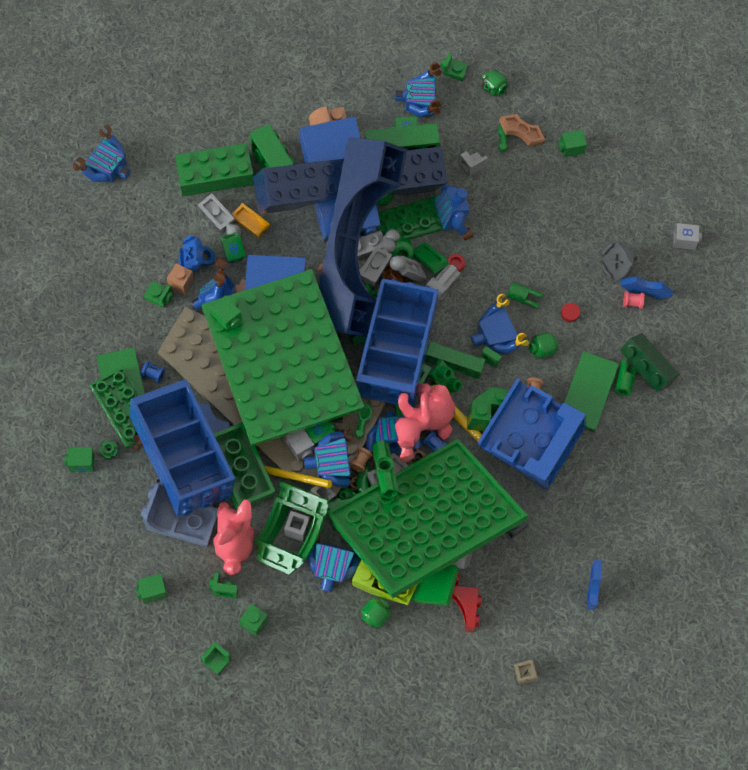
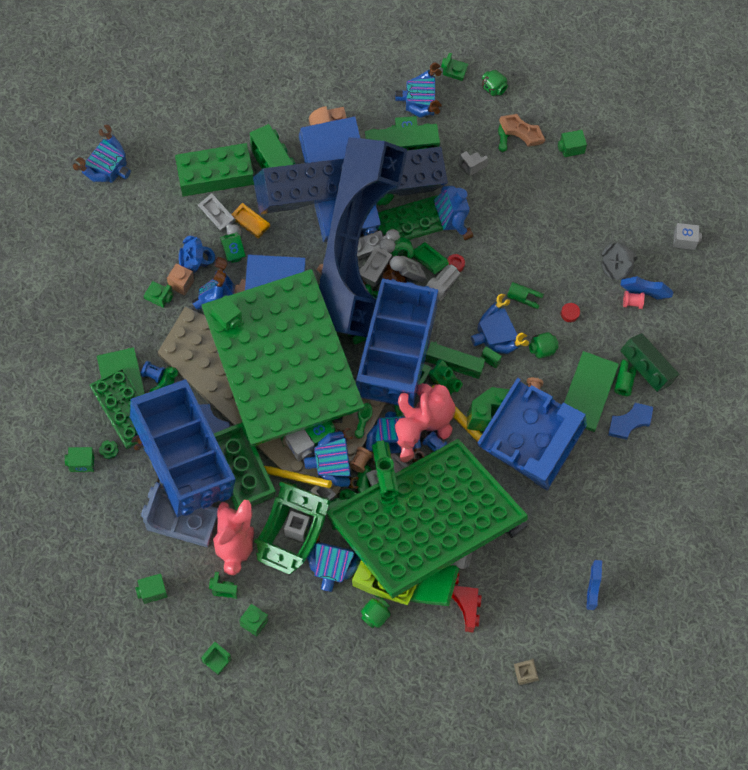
none -> green arm [150,367,178,392]
none -> blue tile [608,403,653,440]

